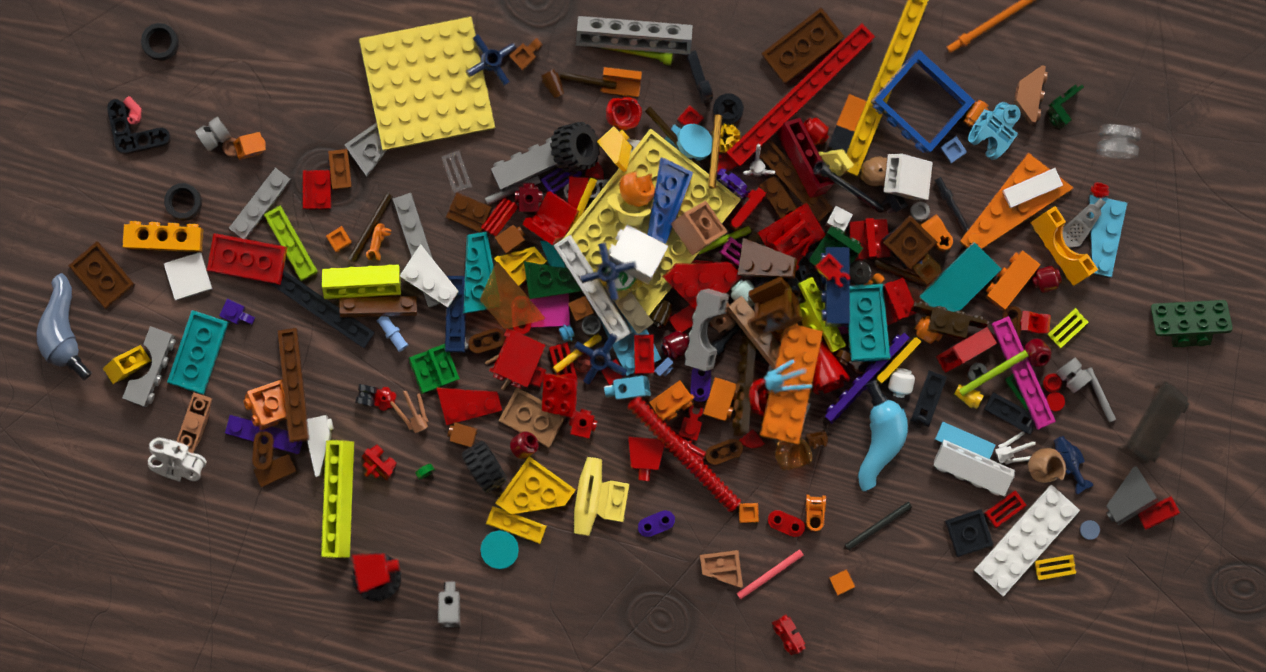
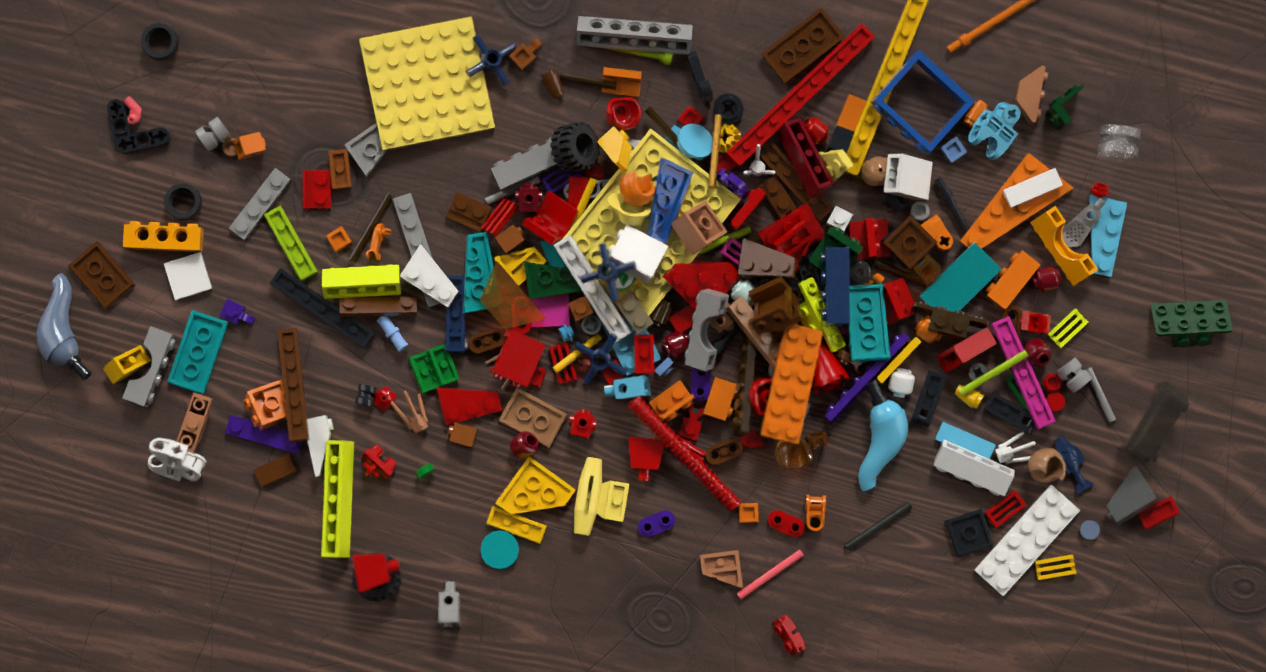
red tile [207,233,288,285] -> none
reddish brown plate [252,431,274,470] -> none
clear tile [441,150,472,193] -> none
black tyre [462,440,507,494] -> none
red bracket [542,373,577,417] -> none
medium azure plant [764,360,812,393] -> none
black piece [813,160,884,213] -> none
red plate [815,253,850,288] -> none
orange tile [829,569,855,595] -> none

